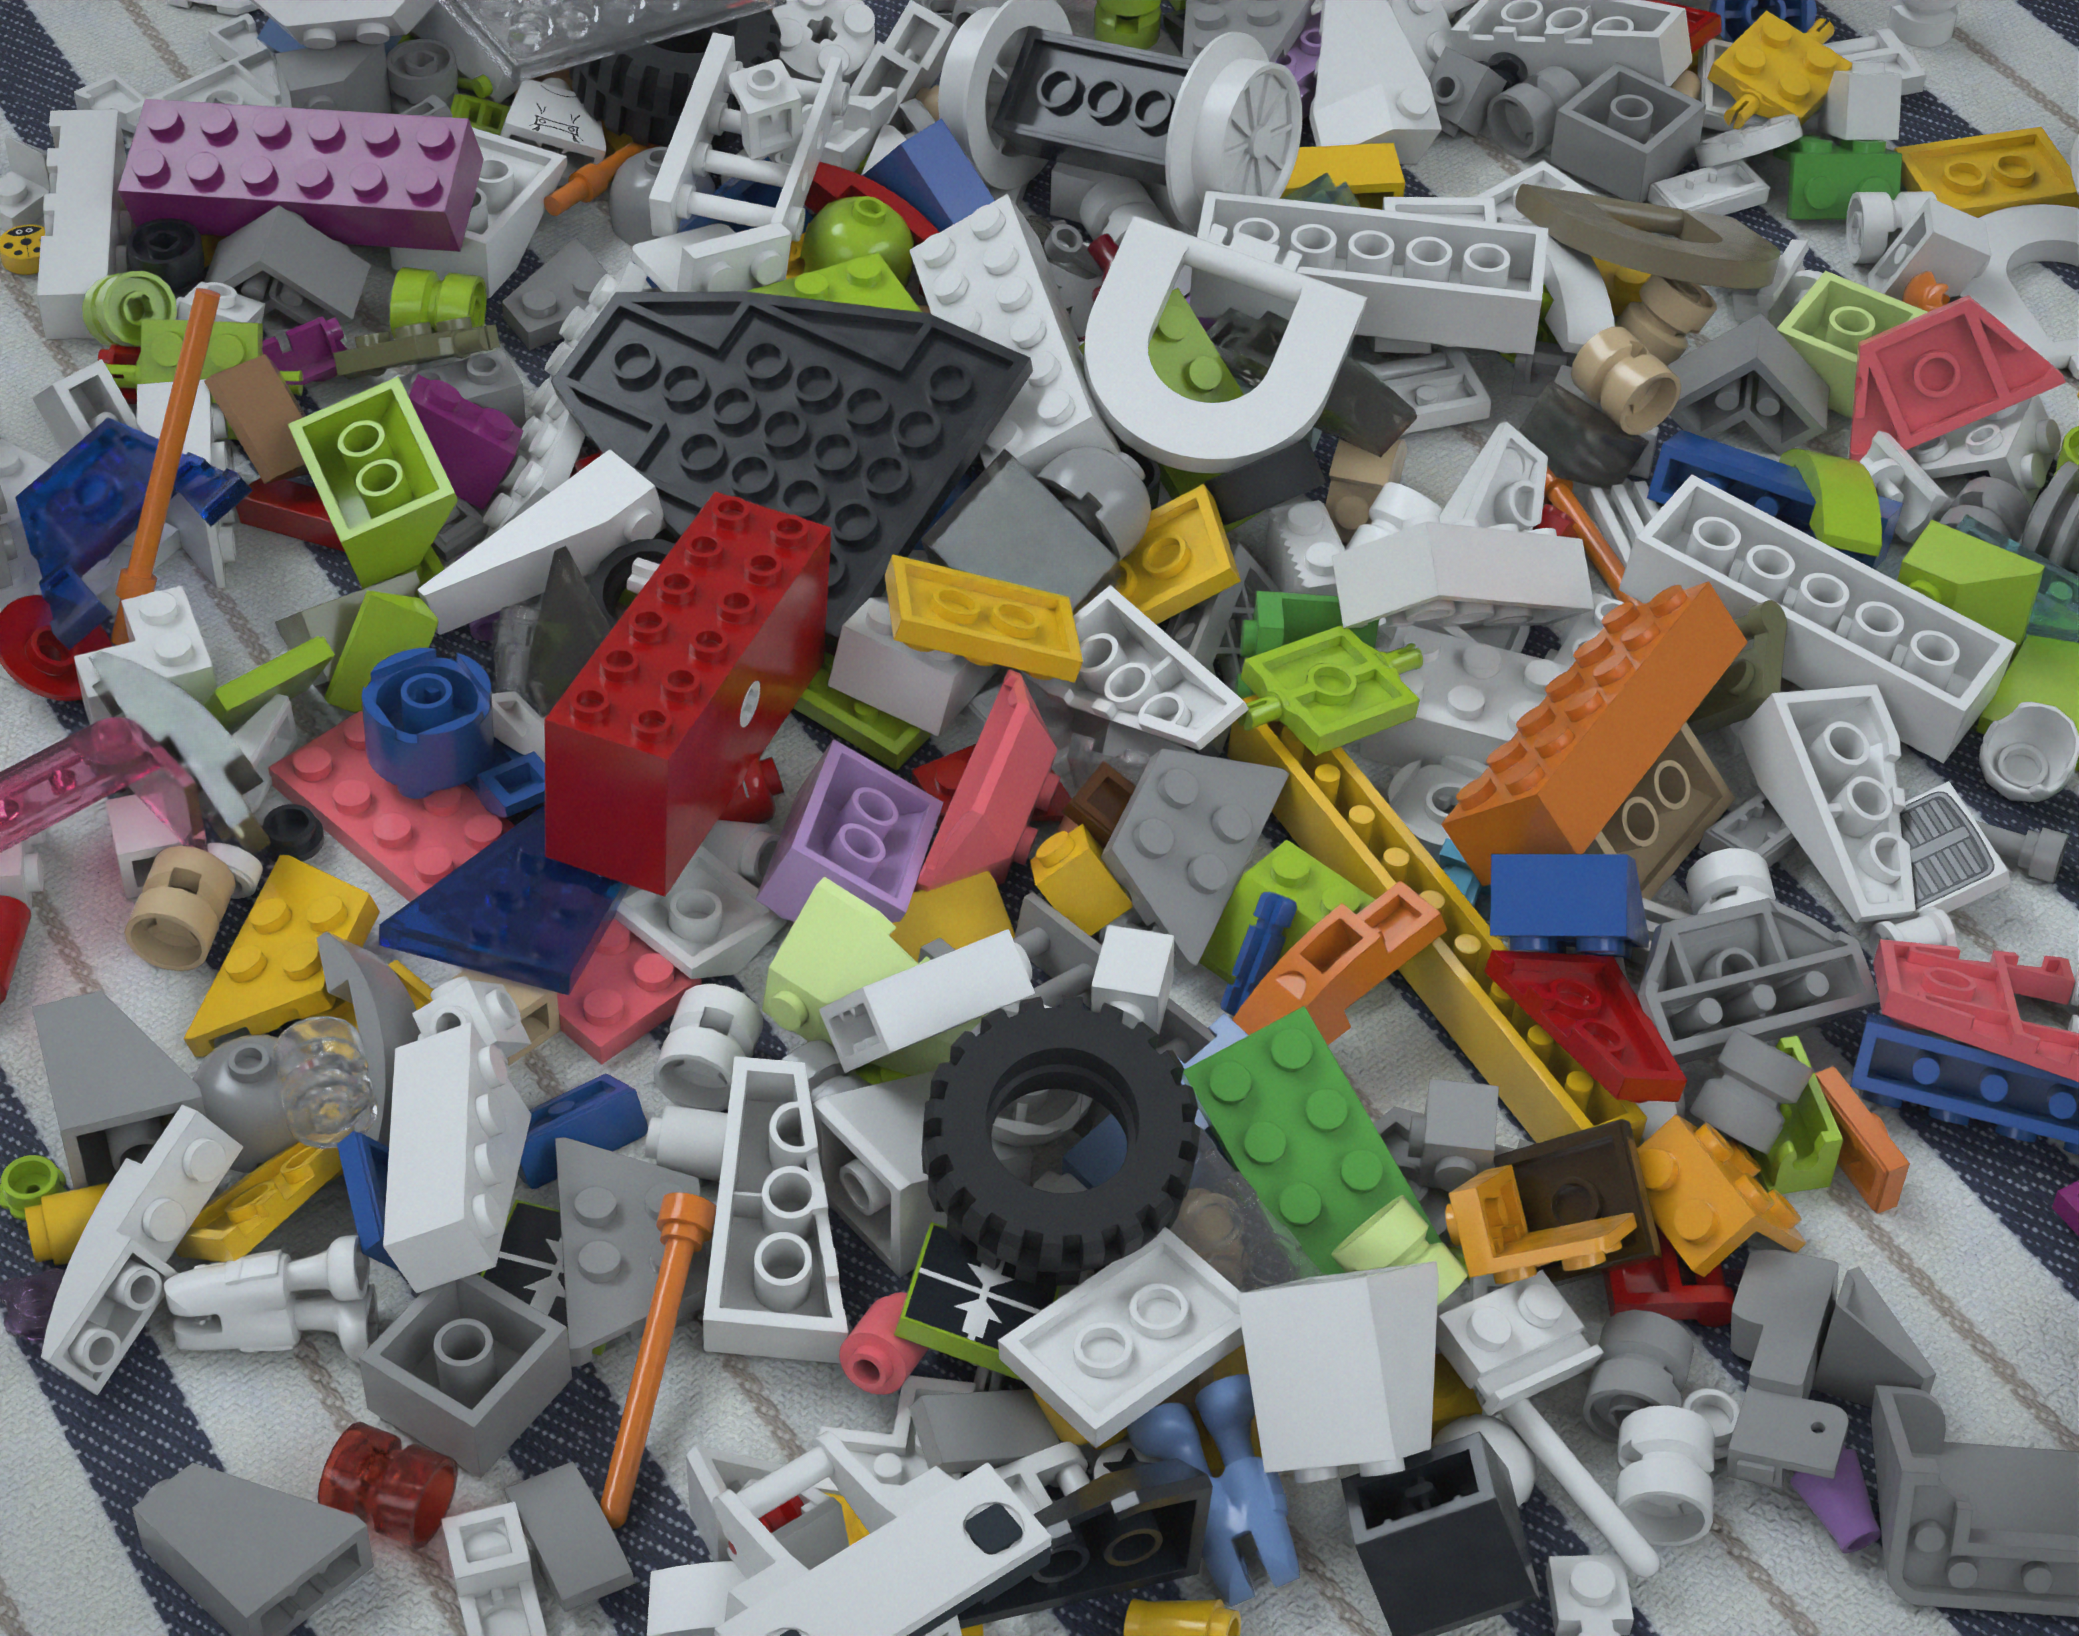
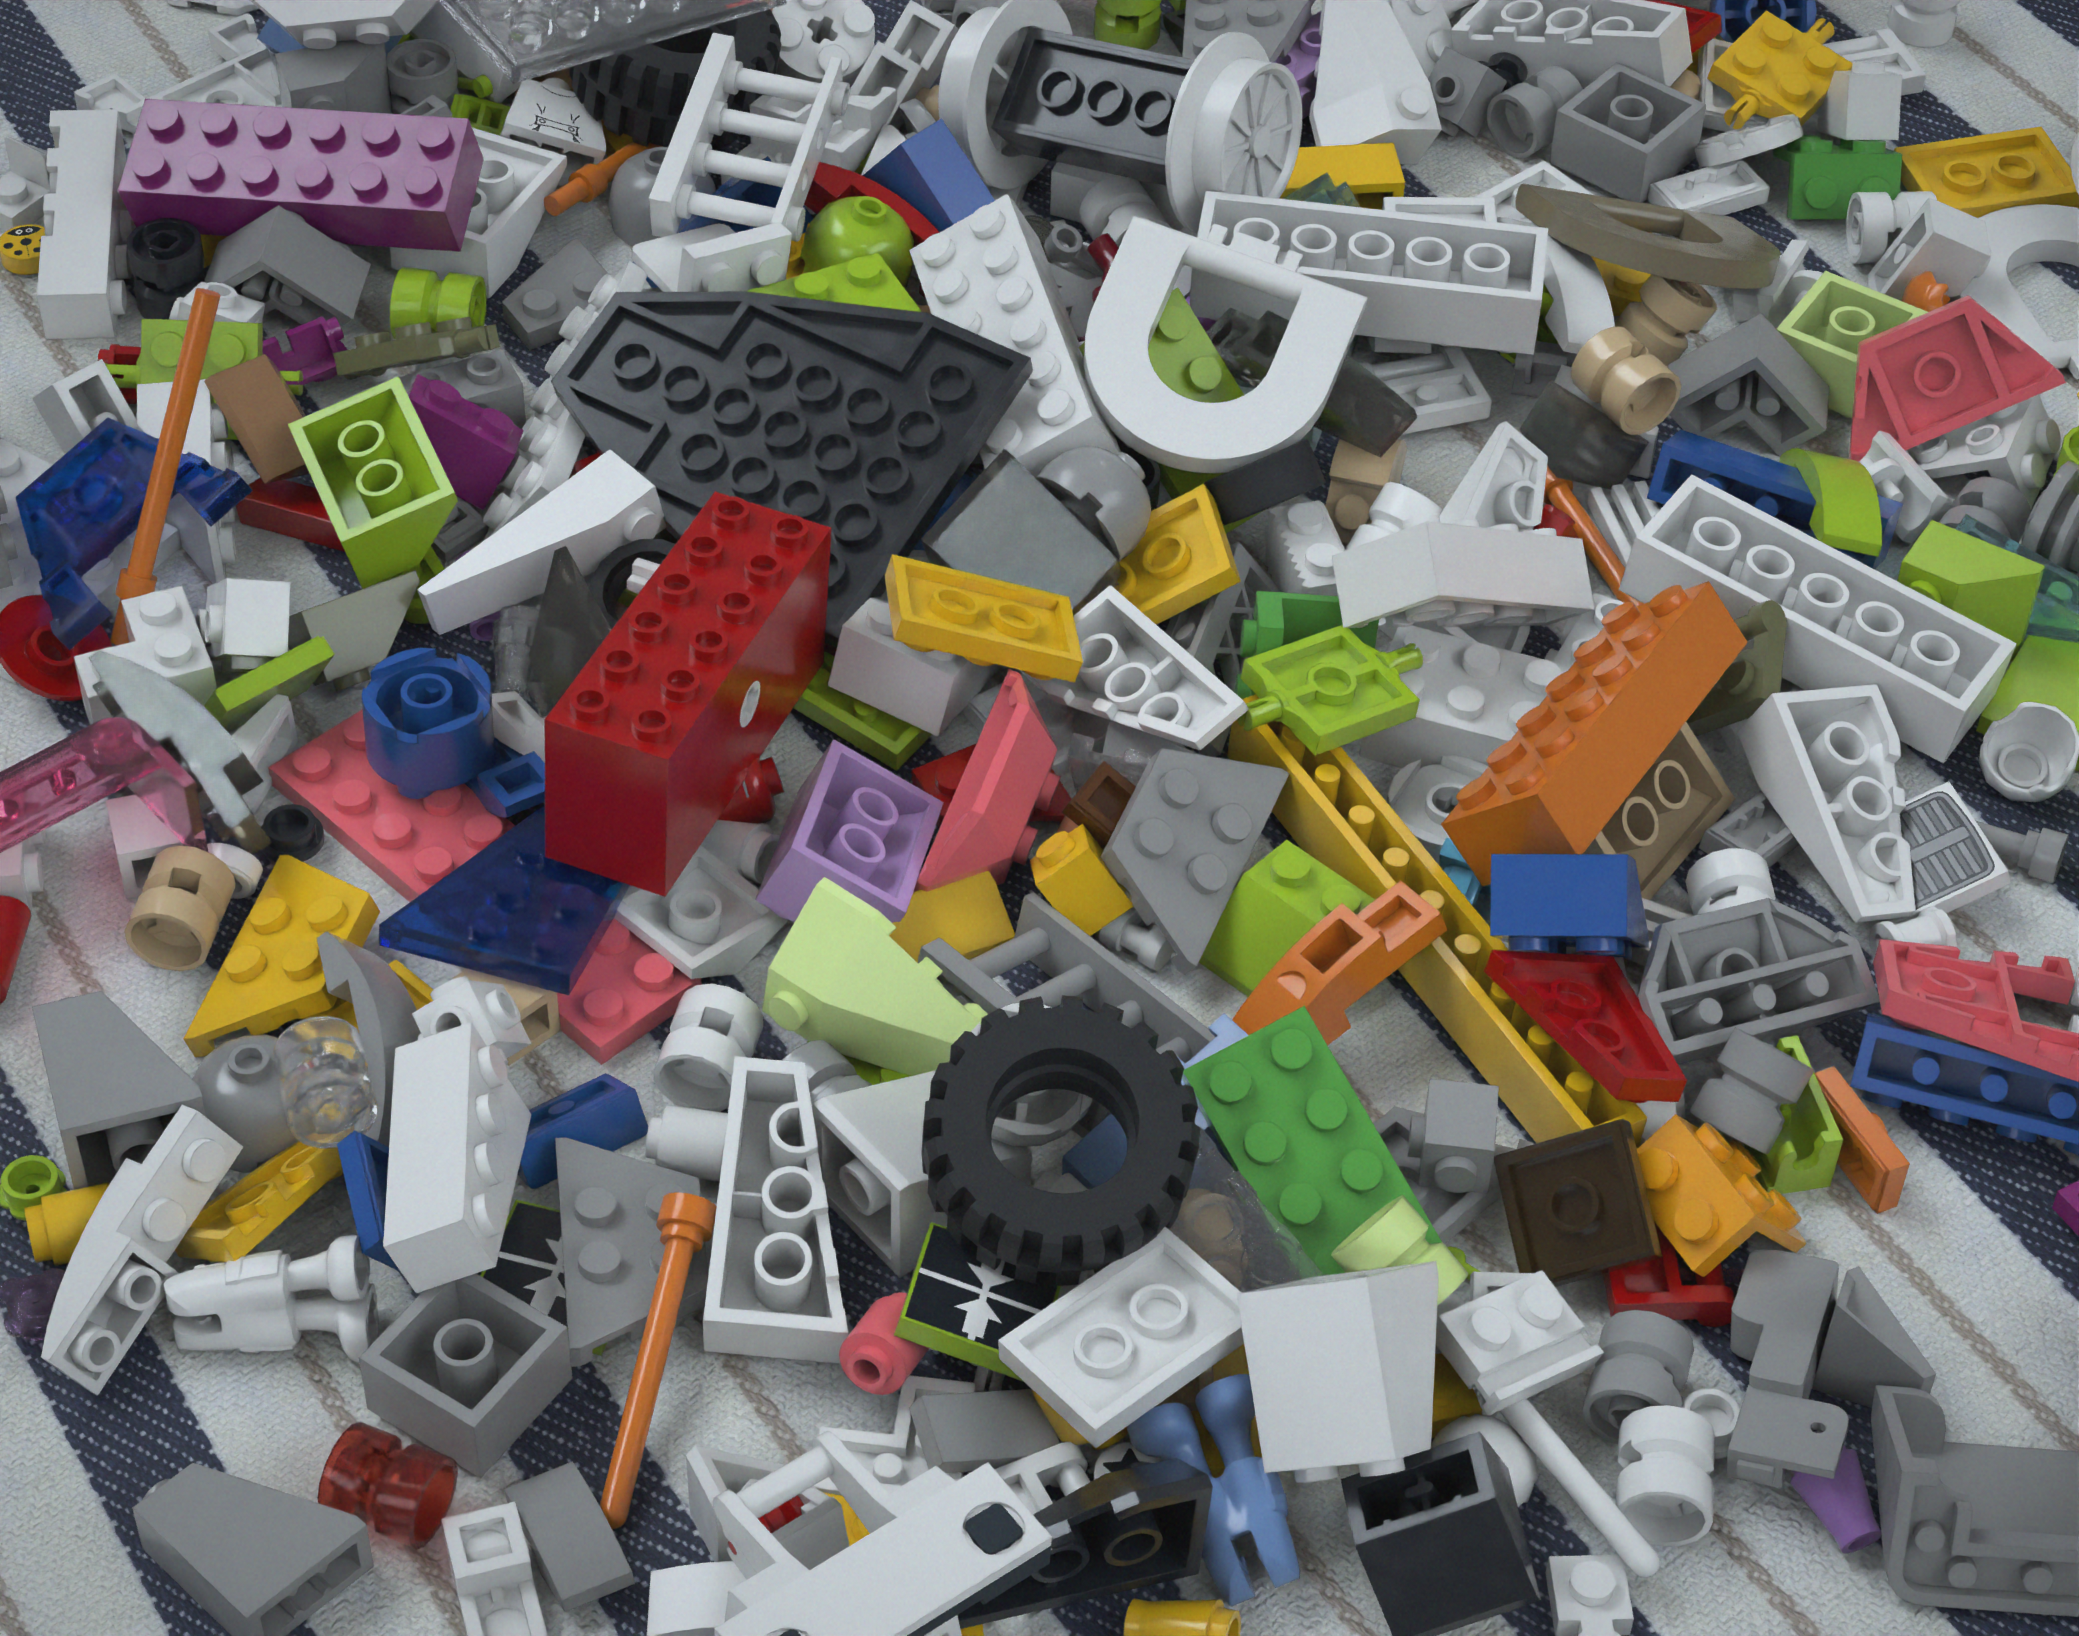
lime wheel [82,271,177,347] -> none
lime slope [324,590,439,713] -> none
white bracket [729,59,803,160] -> none
white slope [819,929,1035,1073] -> none
white brick [1091,925,1174,1037] -> none
blue axle [1220,892,1297,1016] -> none
light orange bracket [1445,1164,1637,1284] -> none
none -> white brick [196,578,290,674]

